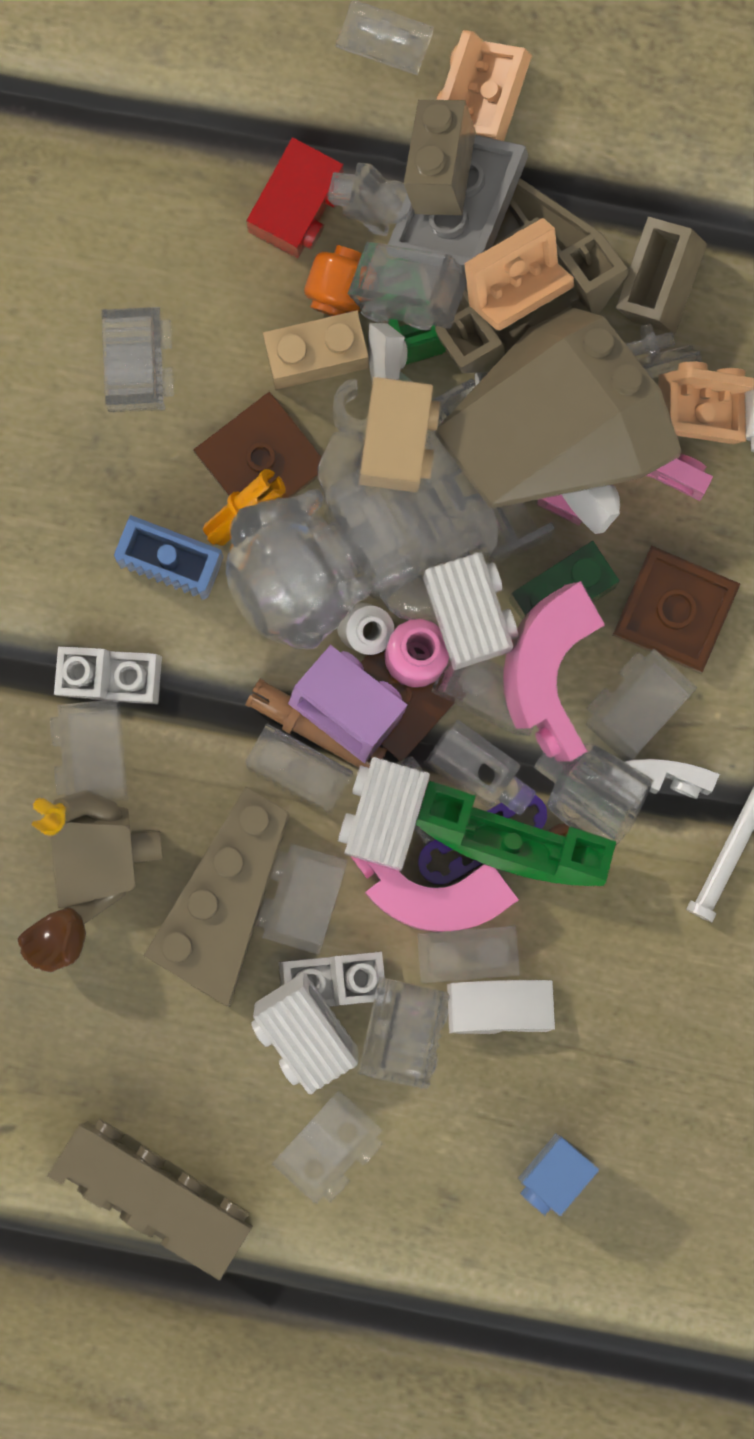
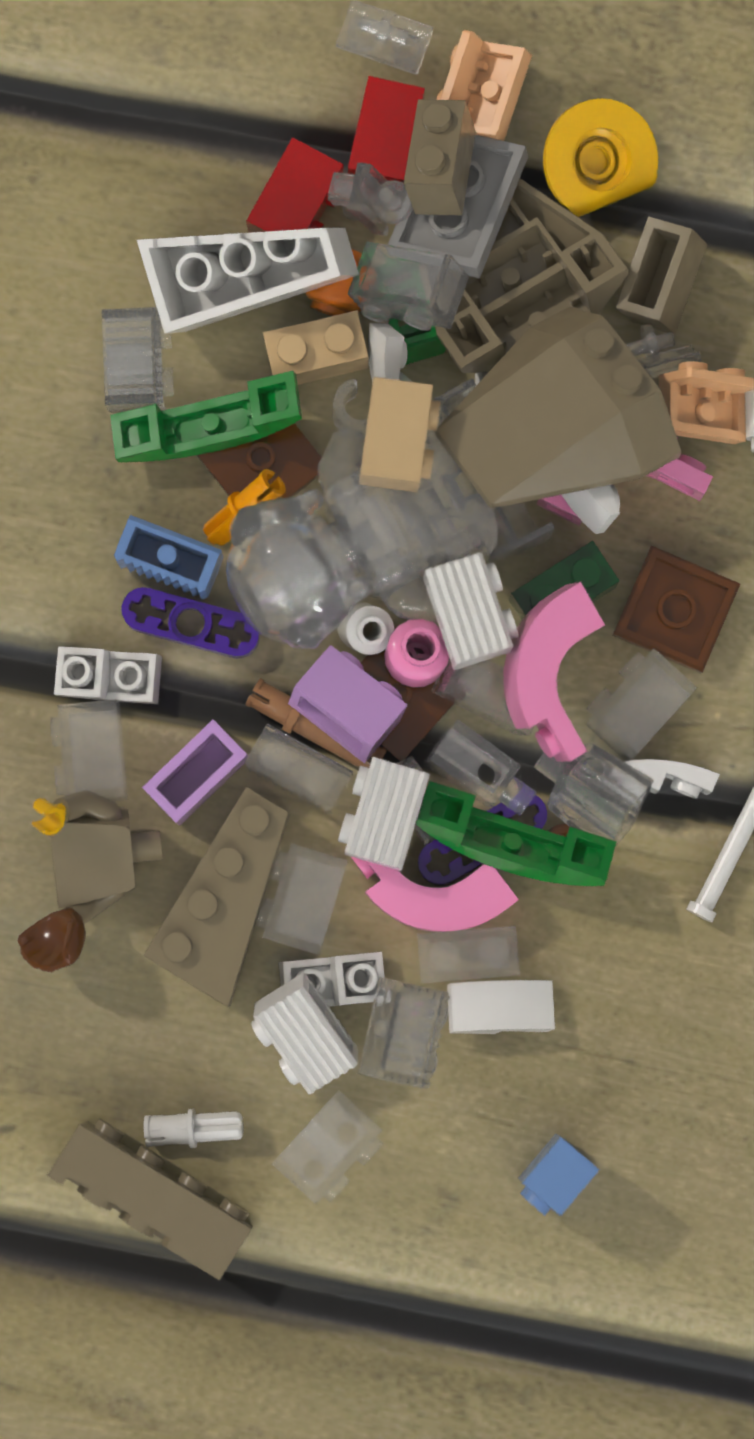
light nougat bracket [464,218,574,330] -> none
none -> green slope [110,371,302,462]
none -> dark purple beam [121,587,260,659]
none -> white wedge [137,228,359,334]
none -> lavender brick [142,719,249,826]
none -> white axle [144,1109,243,1148]
none -> red brick [348,76,425,192]
none -> yellow hat [543,98,658,217]

